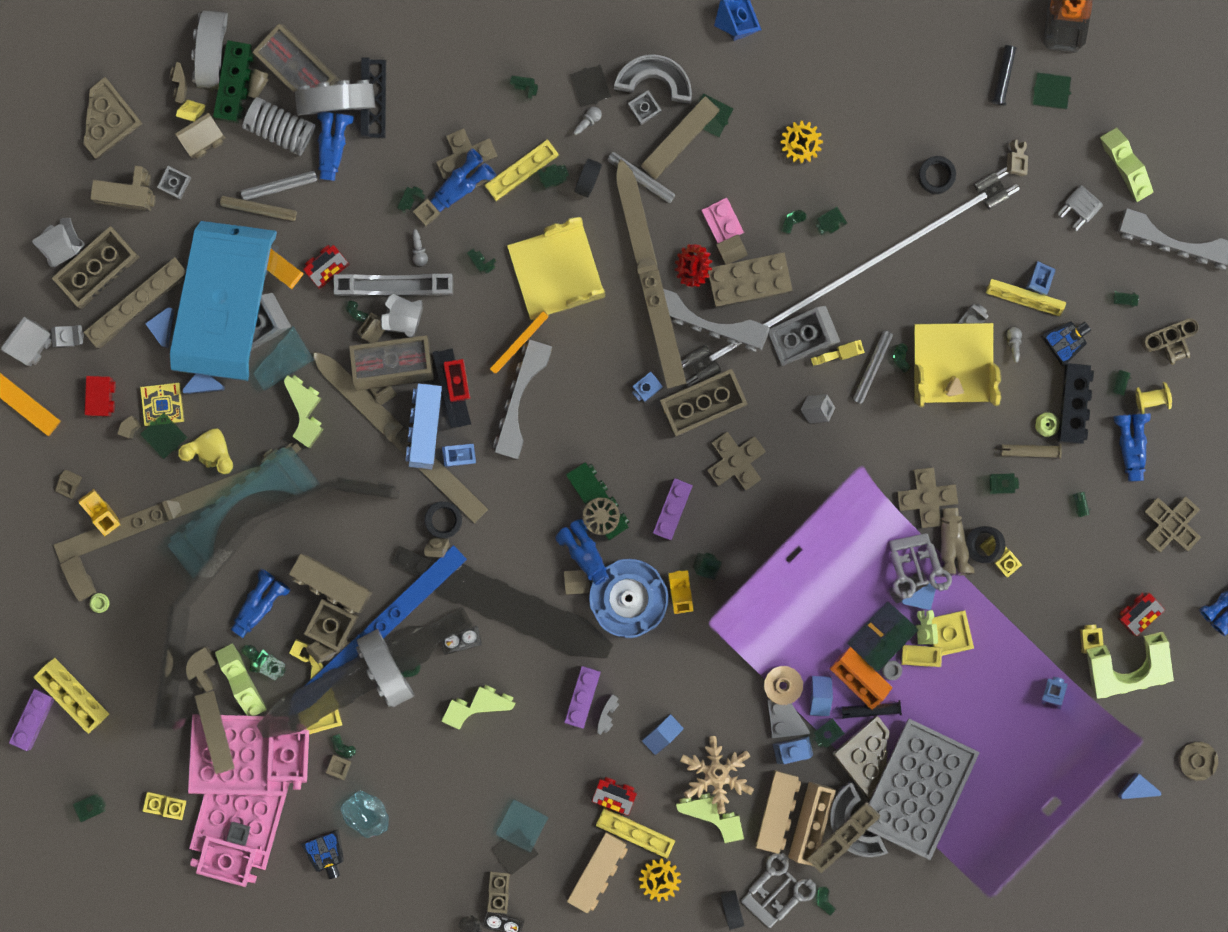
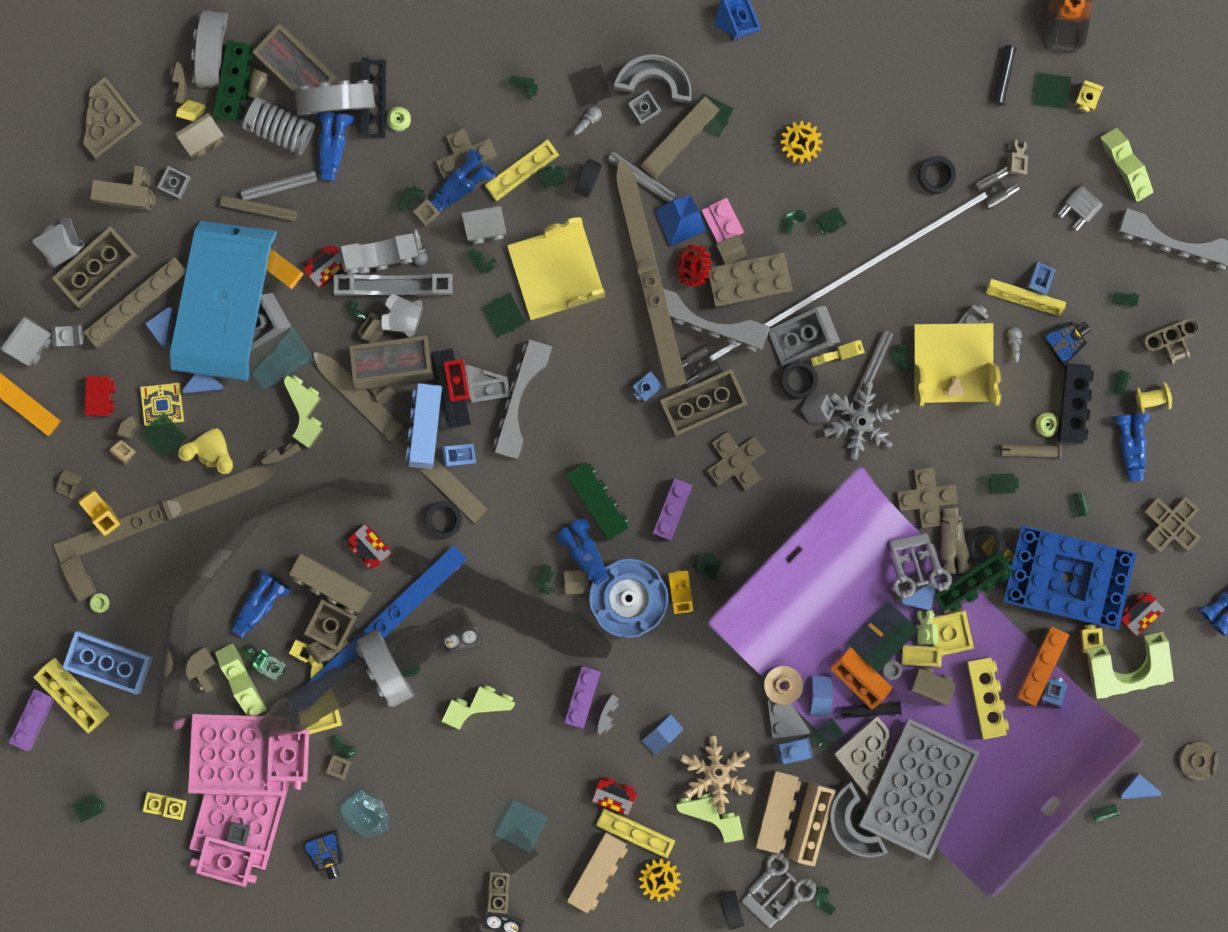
clear light blue arch [167,447,320,582] -> none
dark tan slope [195,691,235,774] -> none
dark tan plate [424,538,450,557] -> none
light orange tile [490,311,549,373] -> none
dark tan wheel [583,498,620,535] -> none
dark tan slope [808,802,880,873] -> none
none -> light blue brick [62,631,153,695]
none -> tan slope [109,440,136,465]
none -> light grey brick [338,233,418,275]
none -> brick [348,524,393,569]
none -> yellowish green plate [387,107,411,132]
none -> light grey slope [462,206,507,245]
none -> light grey wing [466,365,511,403]
none -> clear green piece [482,293,526,338]
none -> clear green bracket [536,564,556,595]
none -> blue slope [655,195,706,246]
none -> black tyre [780,361,818,399]
none -> light grey piece [823,382,900,460]
none -> dark tan slope [910,666,956,706]
none -> dark green brick [934,553,1015,614]
none -> light yellow brick [966,657,1009,740]
none -> blue slope [1003,525,1137,629]
none -> orange brick [1015,626,1069,706]
none -> light yellow brick [1074,80,1103,113]
none -> clear green pin [1092,804,1119,823]

